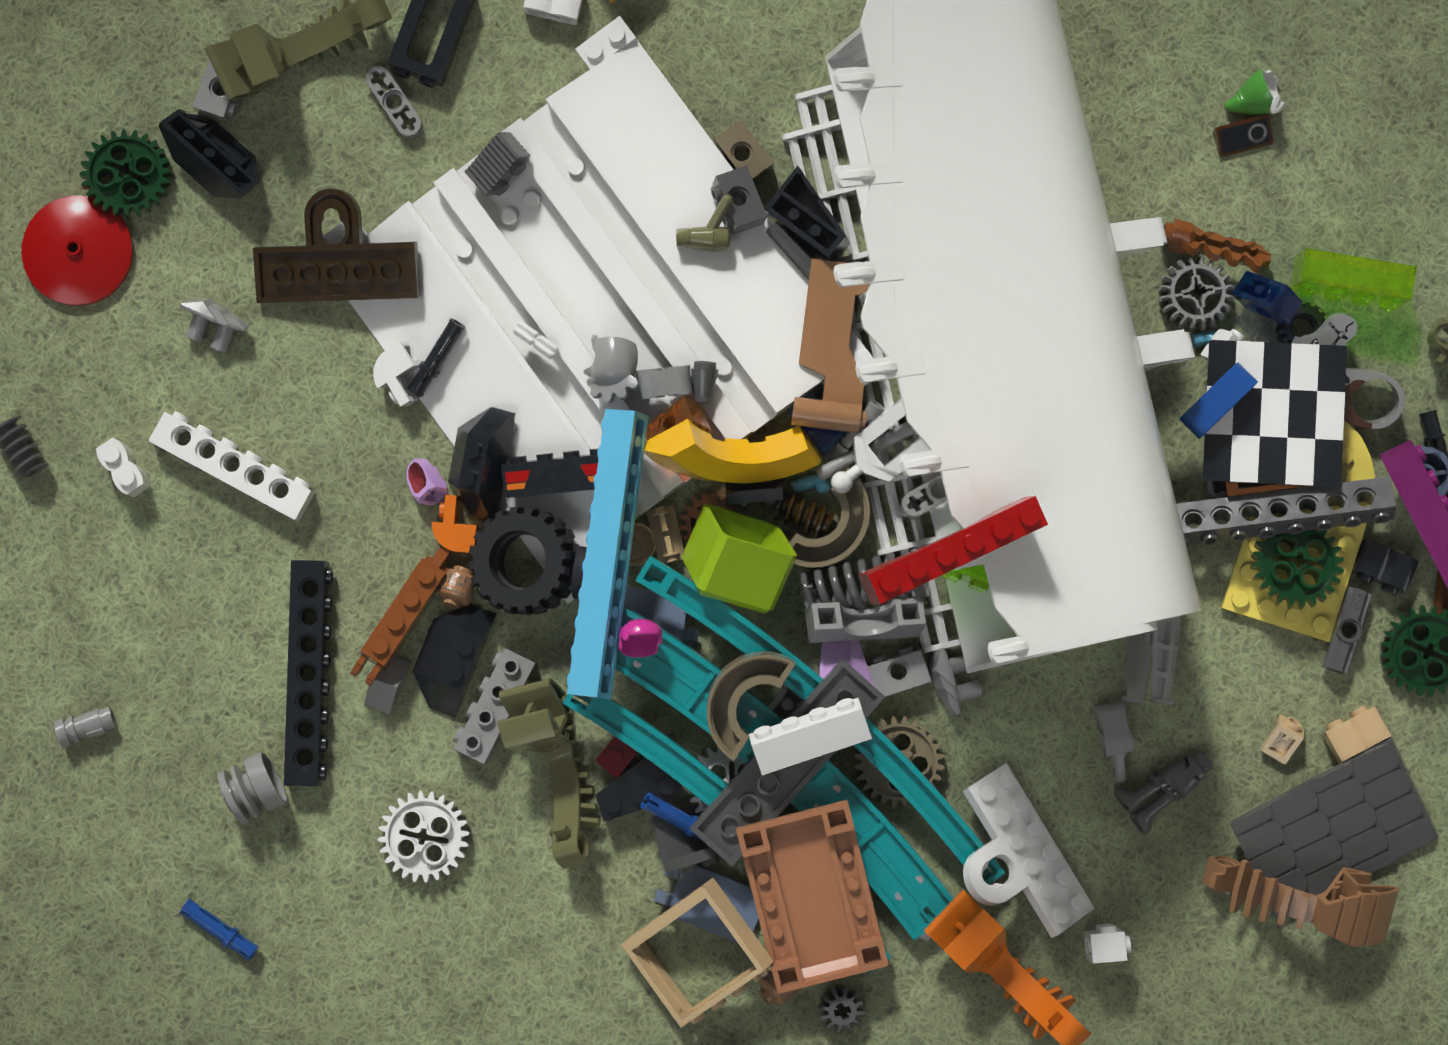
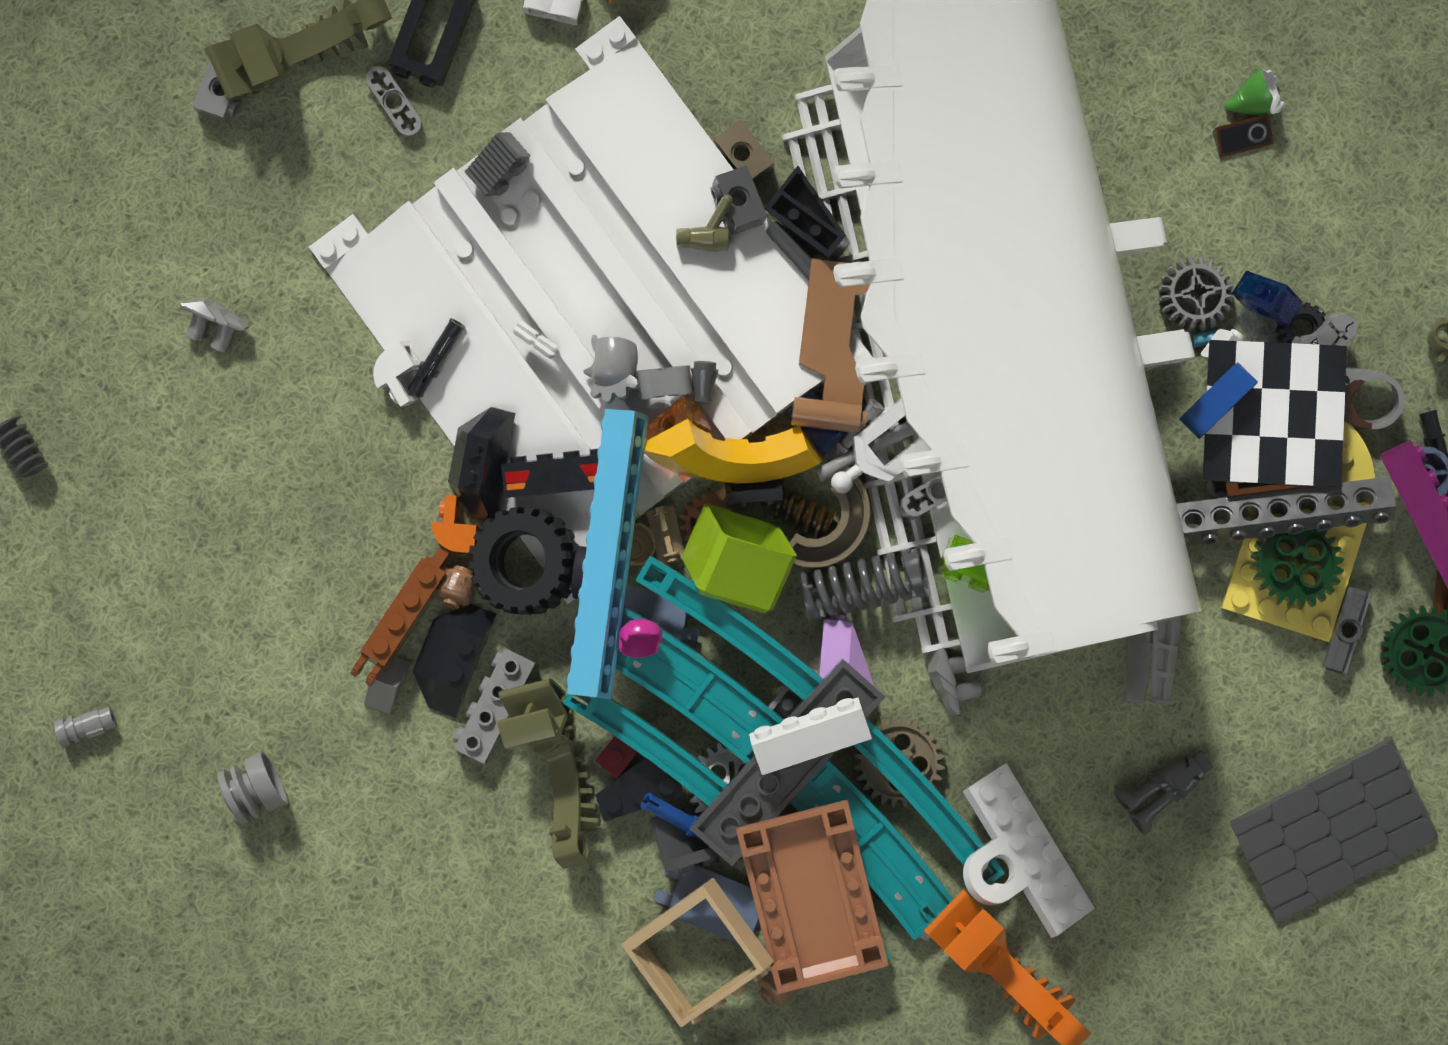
red dish [21,196,134,306] -> none
dark green gear [79,129,172,219] -> none
white brick [96,438,150,497] -> none
white brick [148,411,315,522] -> none
black wedge [158,109,260,199] -> none
blue pin [179,898,259,962] -> none
dark brown plate [253,188,420,303] -> none
black brick [284,560,333,786] -> none
white gear [378,790,470,883] -> none
lavender rock [407,458,449,506] -> none
dark tan brick [707,651,796,761] -> none
medium azure arm [790,474,831,494] -> none
light grey arch [806,598,926,643] -> none
dark grey gear [818,986,866,1035] -> none
red arch [858,496,1048,604] -> none
light grey brick [868,646,932,696] -> none
white brick [1083,923,1131,963] -> none
light grey beam [1094,701,1134,782] -> none
dark orange sword [1164,219,1271,273] -> none
medium nougat piece [1202,856,1399,947] -> none
tan bracket [1261,714,1304,765] -> none
clear neon green piece [1289,248,1417,311] -> none
tan brick [1322,705,1391,764] -> none
black brick [1352,539,1419,596] -> none

